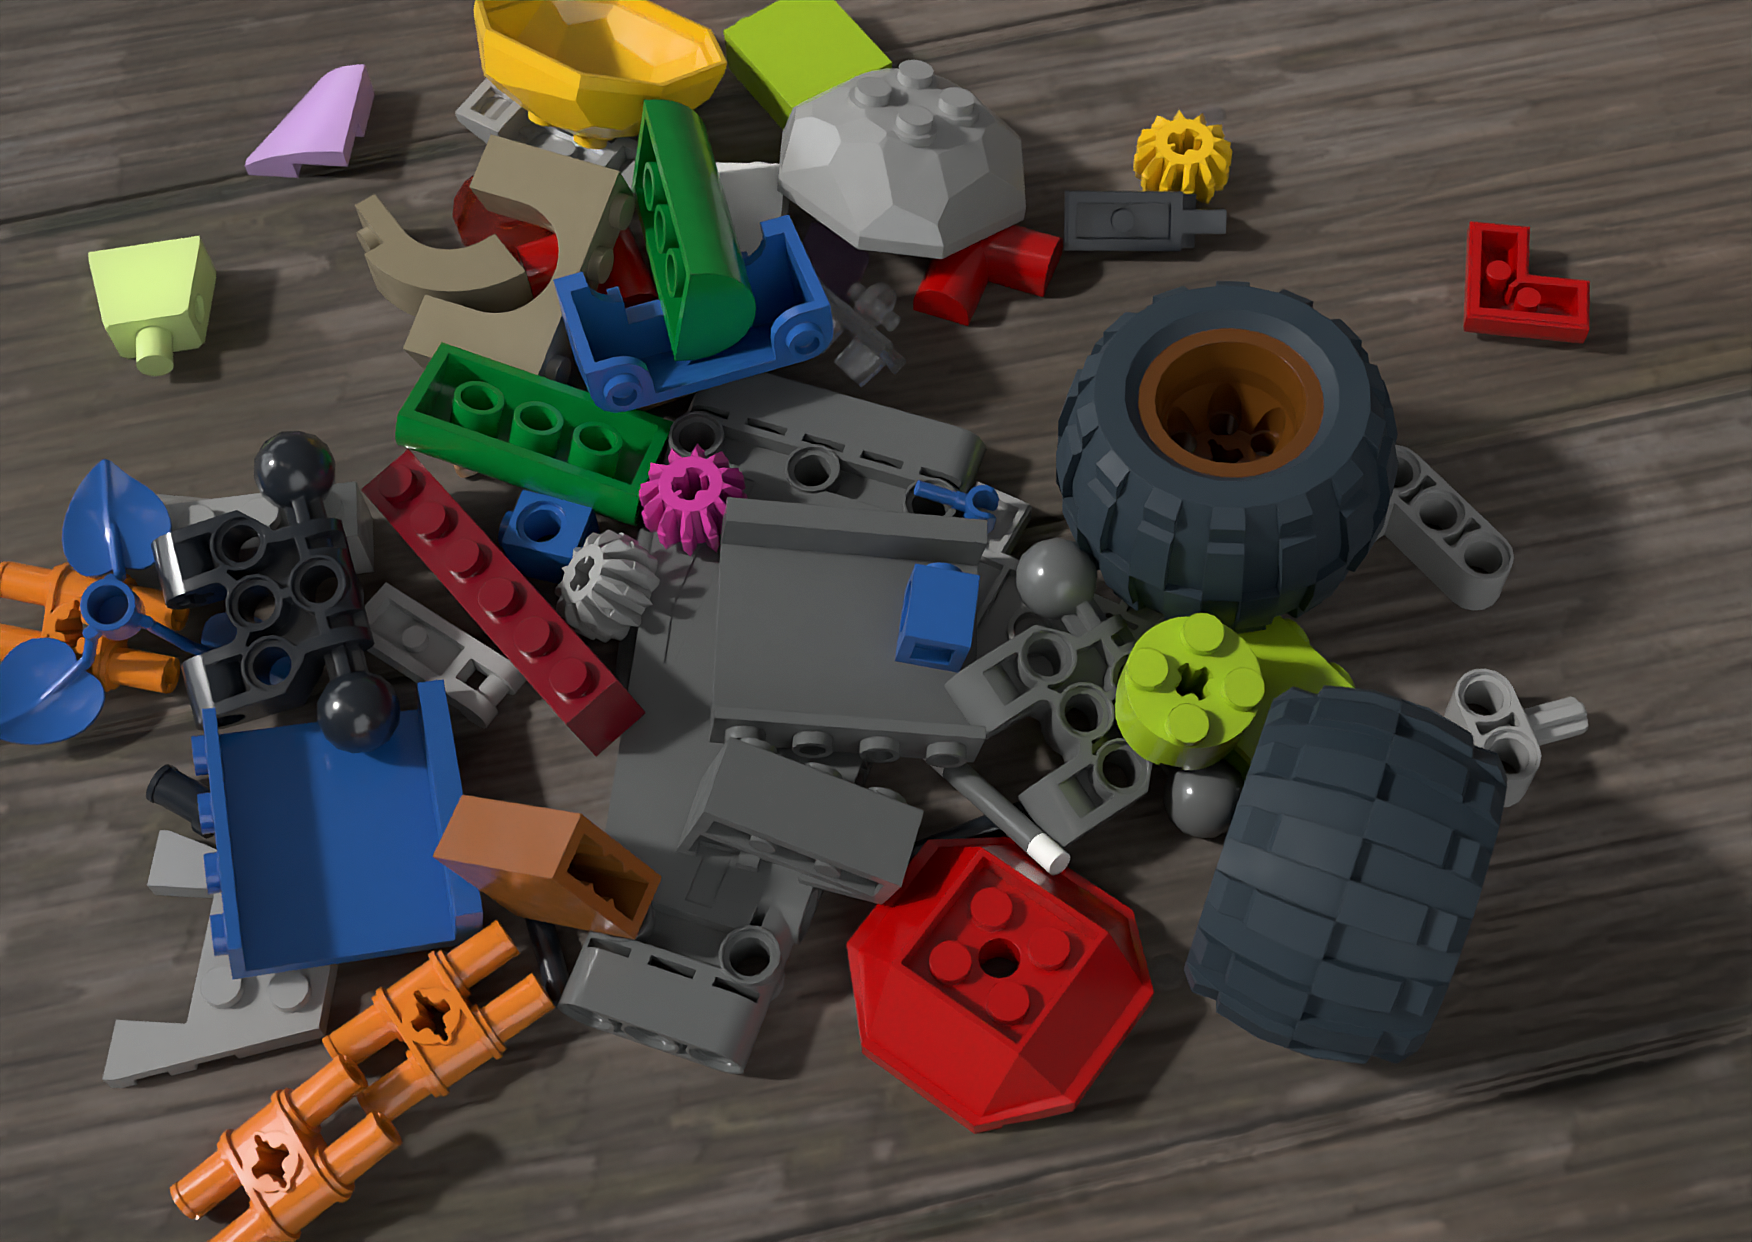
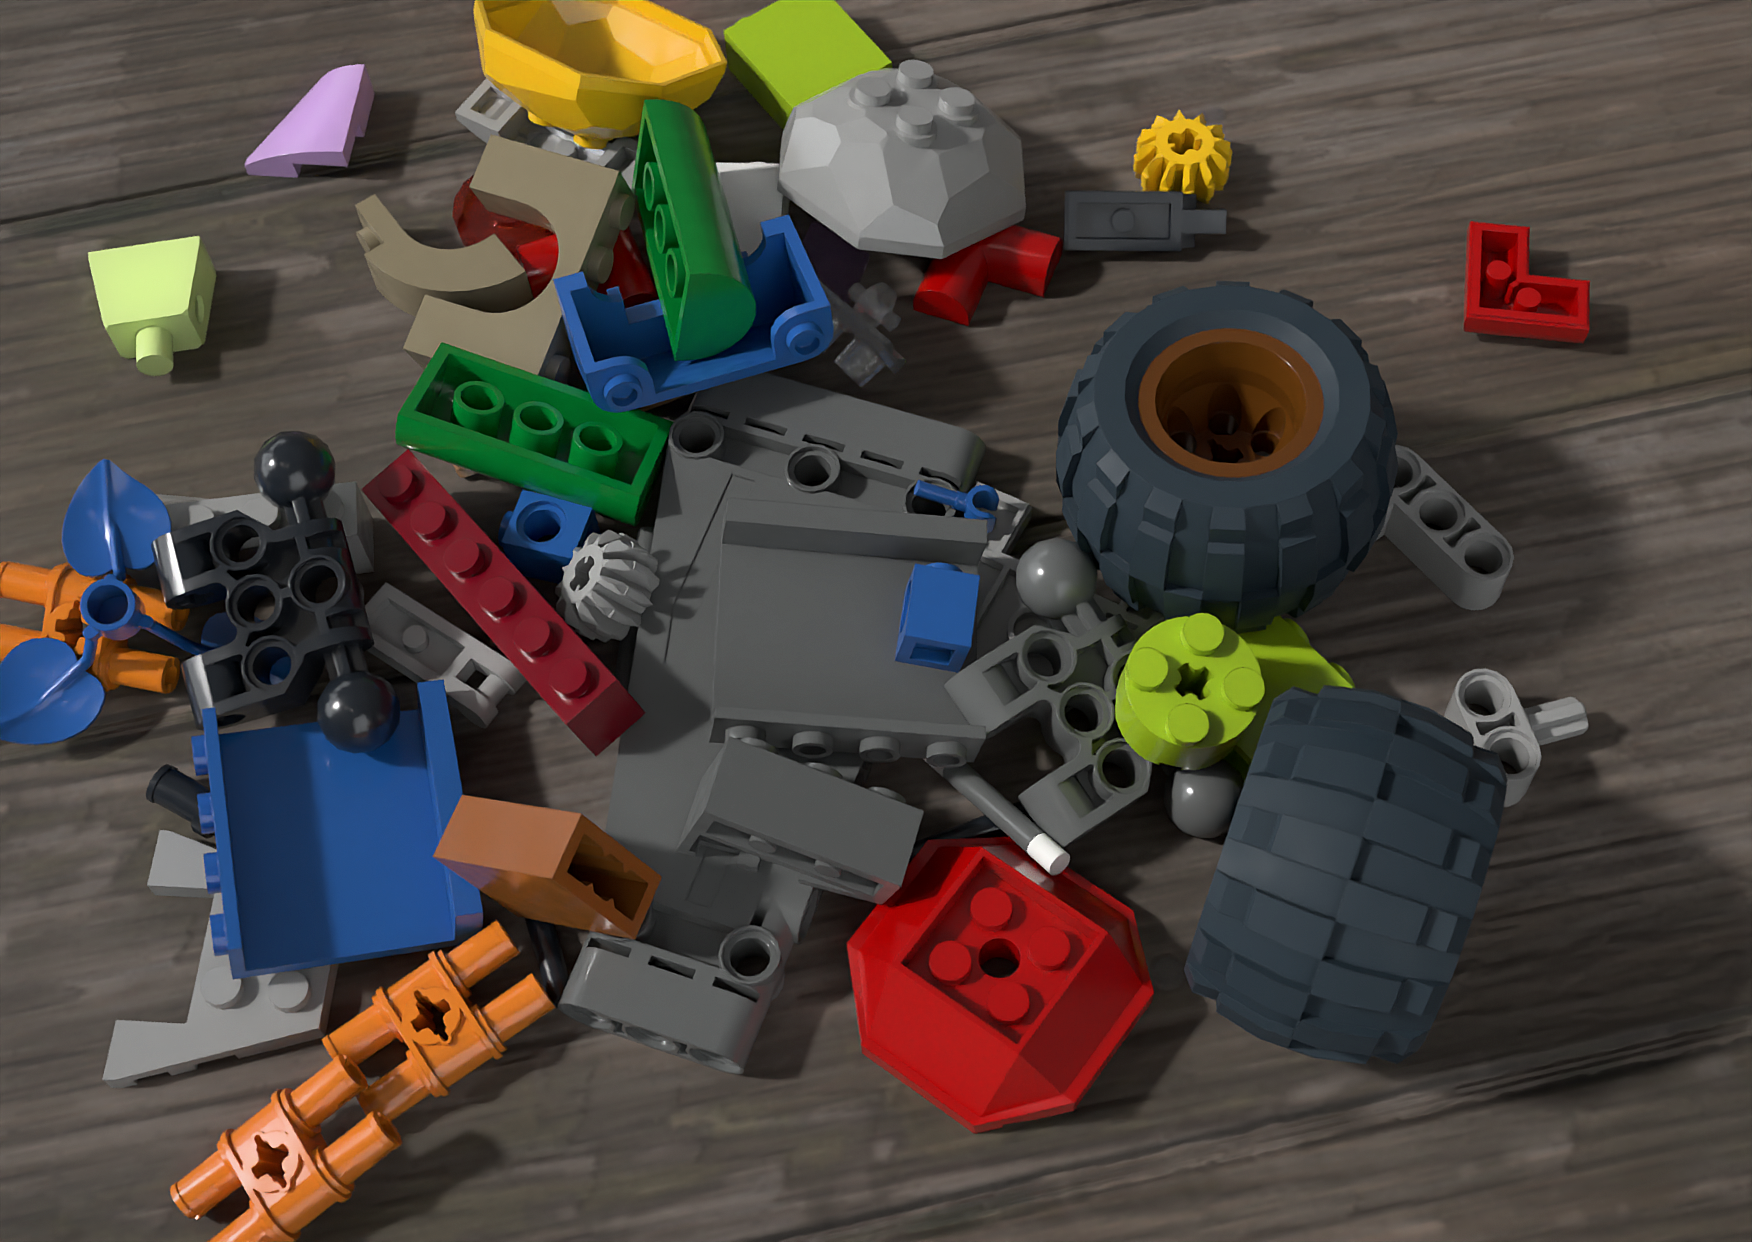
dark pink gear [639,443,748,557] -> none

